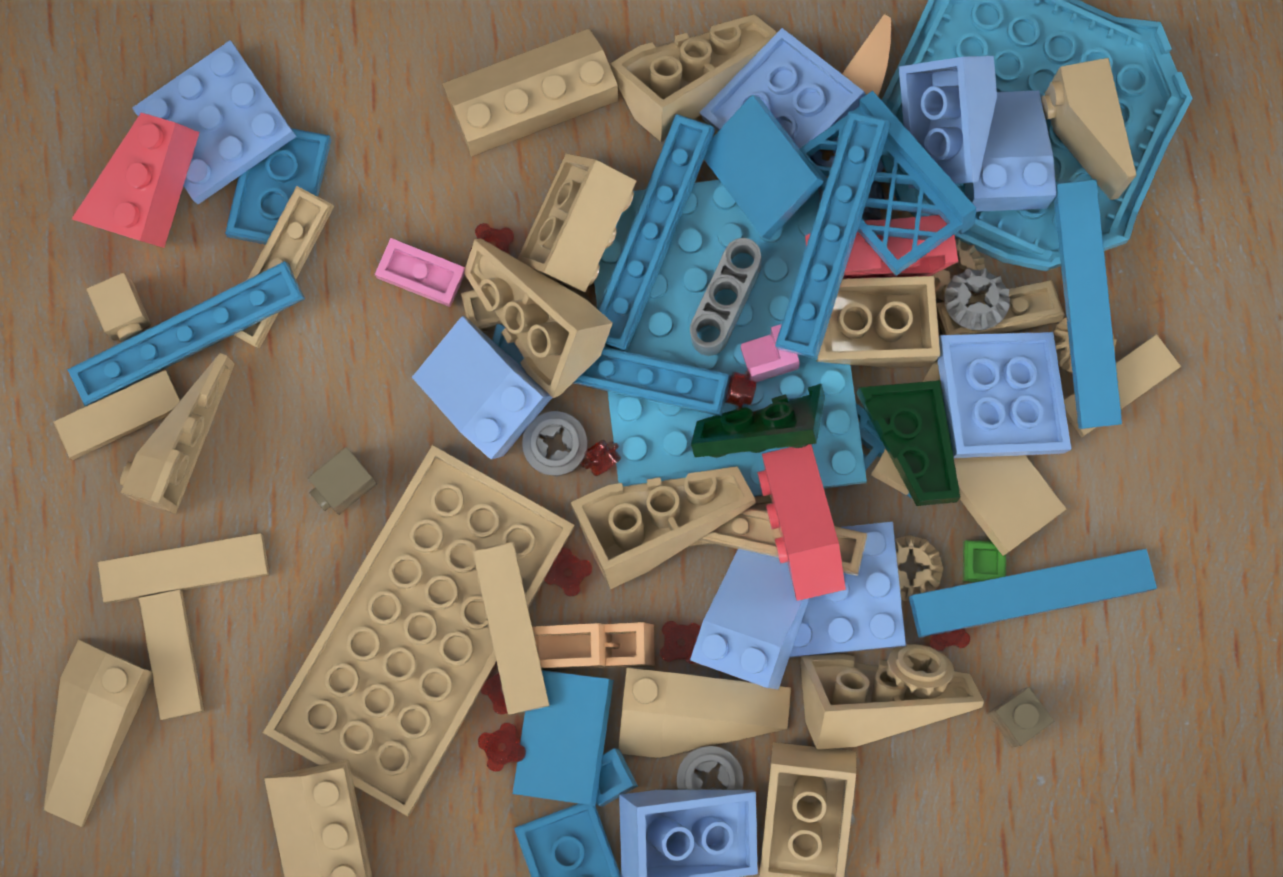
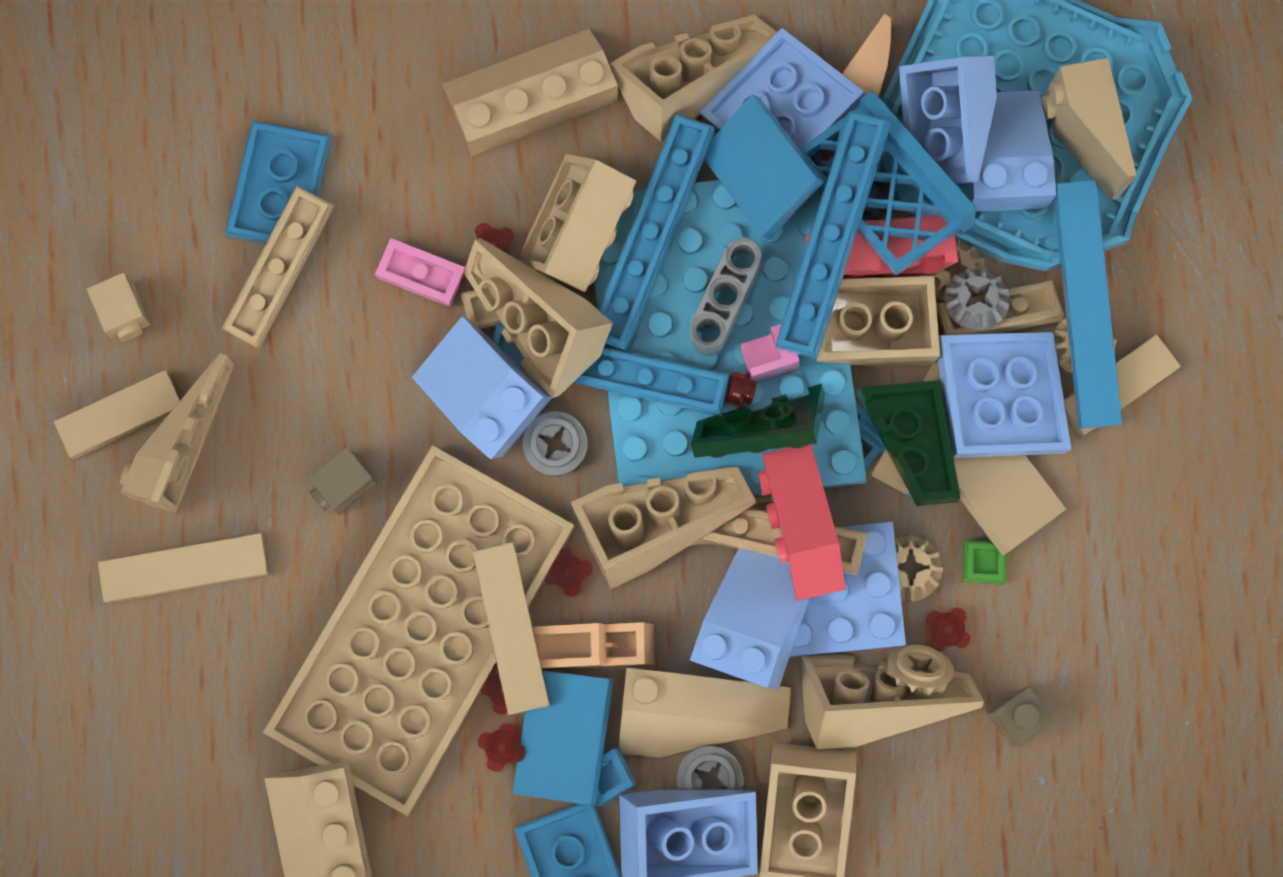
tan wedge [44,640,153,827] -> none
dark azure tile [67,261,305,406] -> none
coral wedge [72,112,200,248] -> none
light blue plate [132,40,297,204] -> none
tan tile [139,589,204,721] -> none
clear red plate [580,440,621,476] -> none
clear red plate [660,621,701,664] -> none
dark azure tile [909,549,1157,638] -> none

